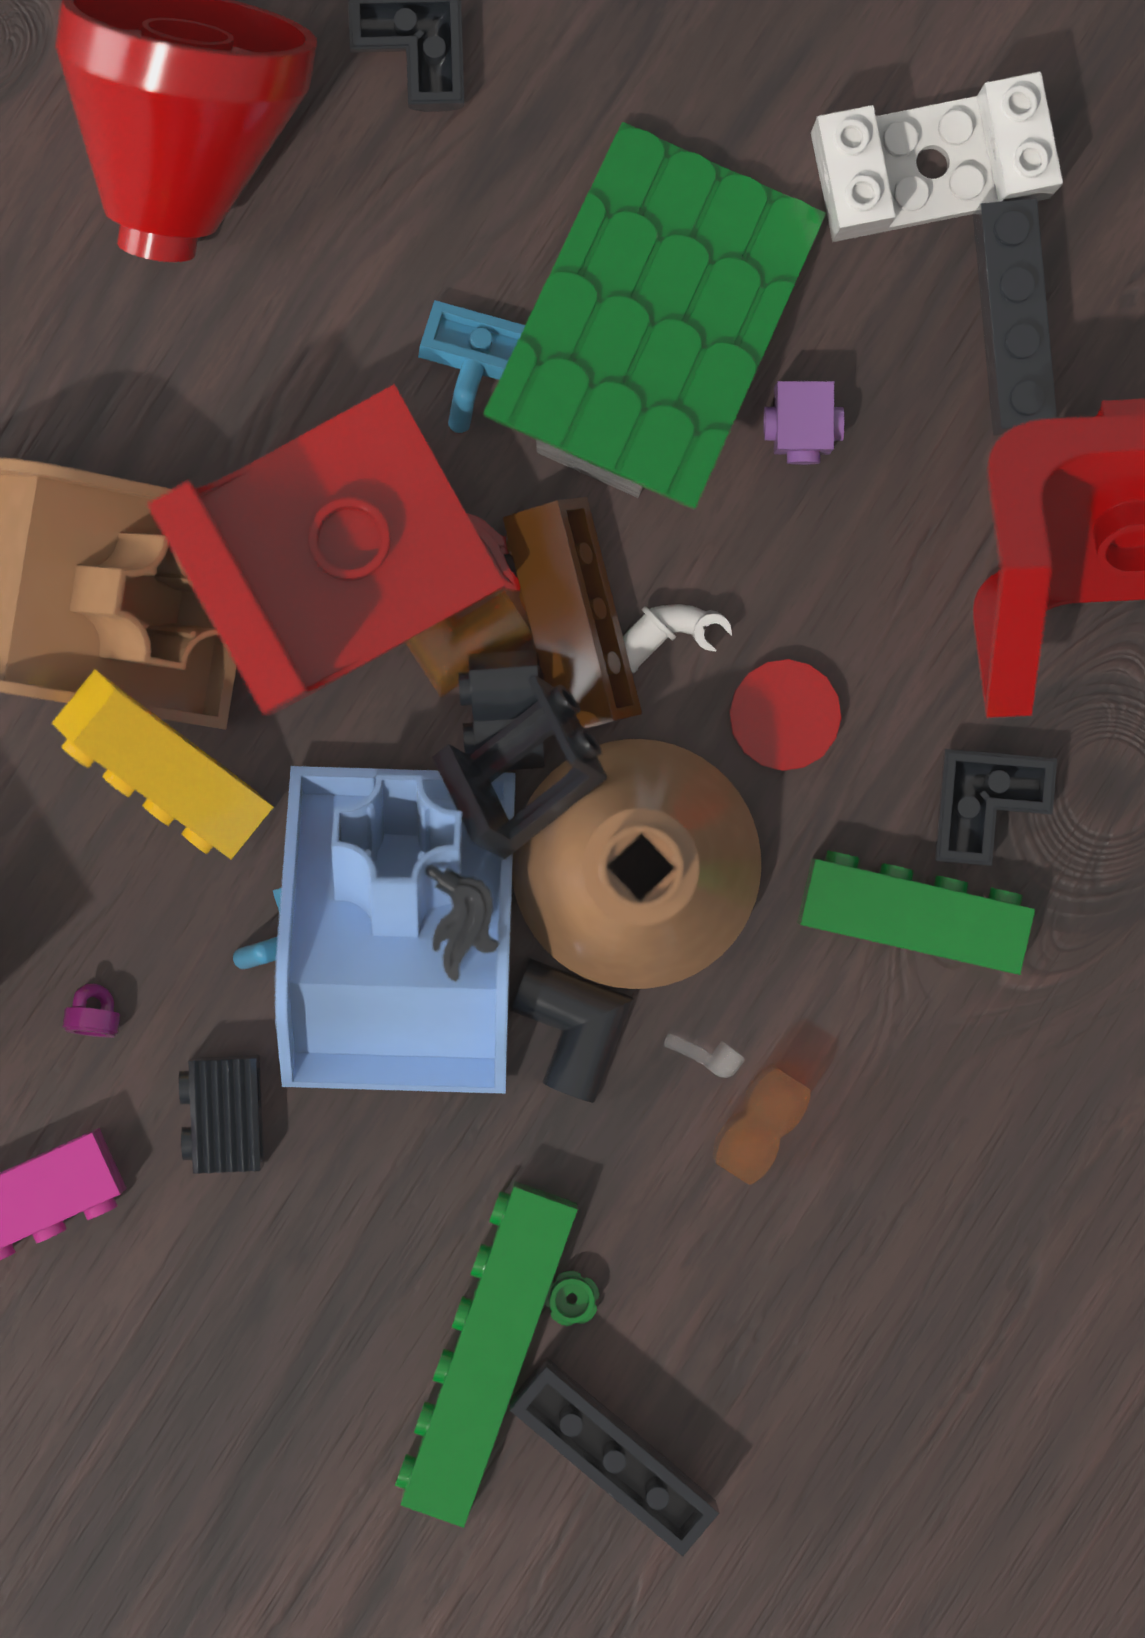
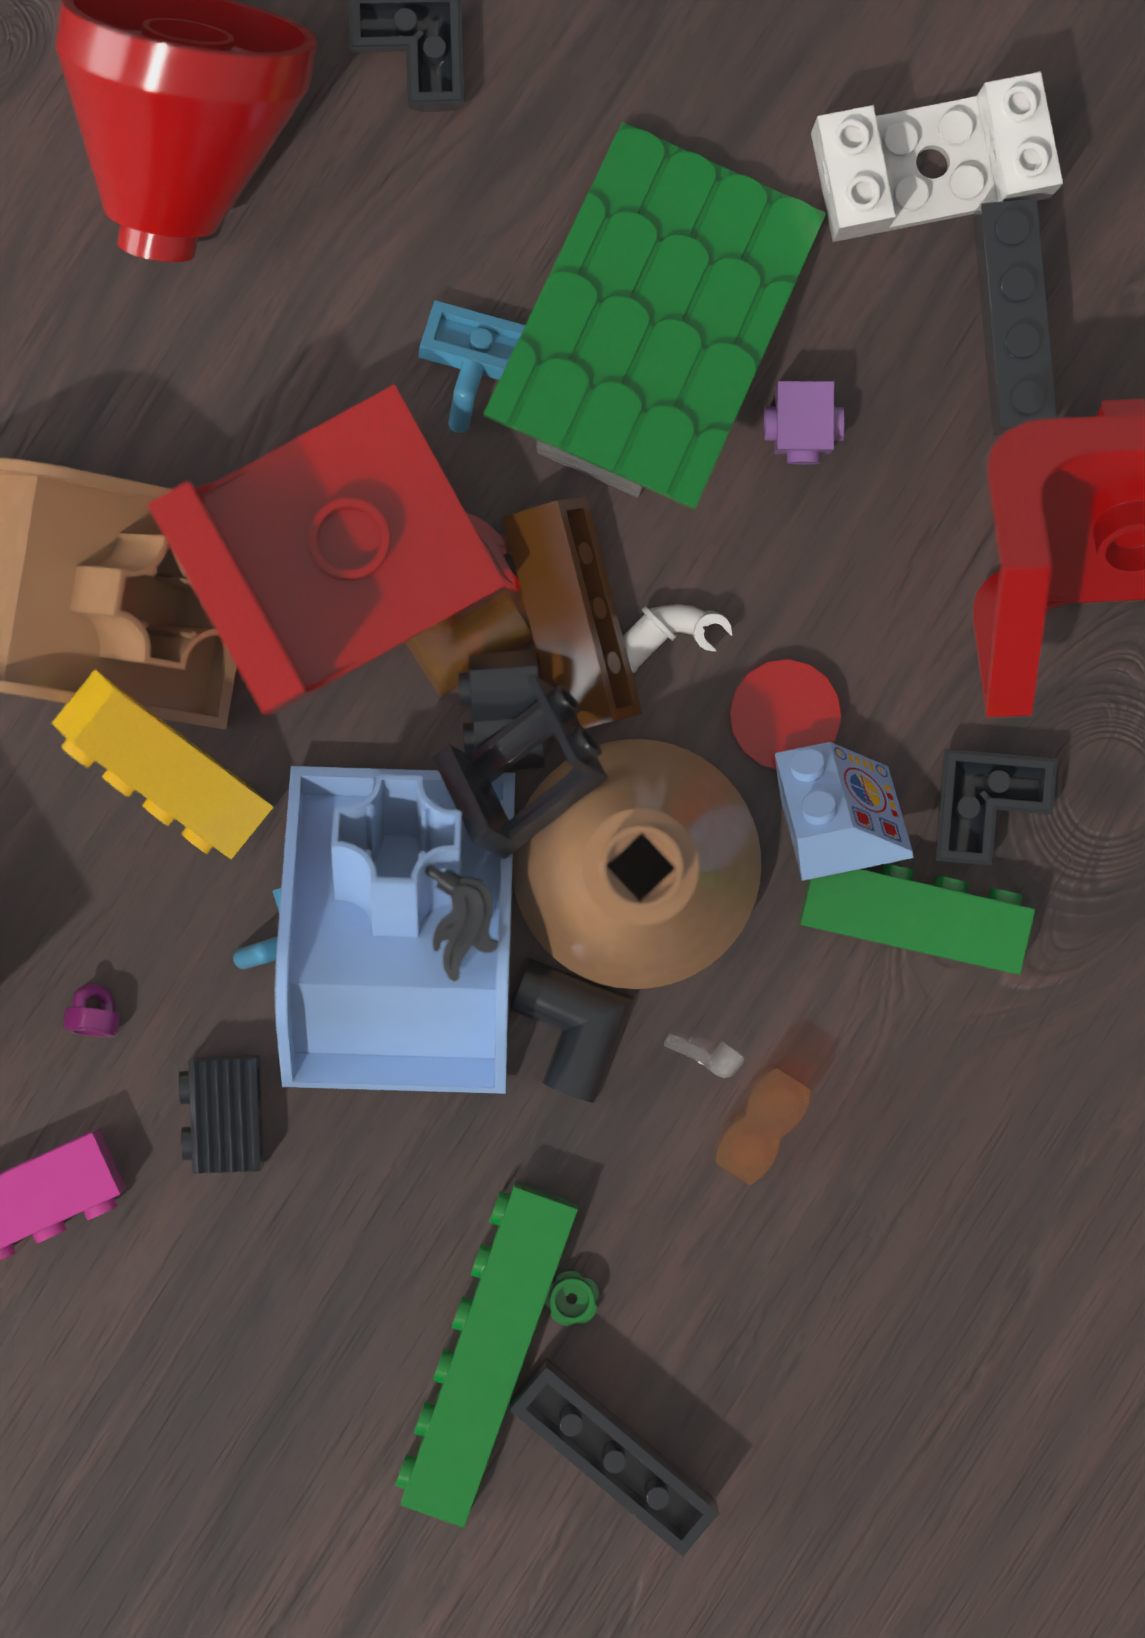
none -> light blue slope [775,742,913,881]

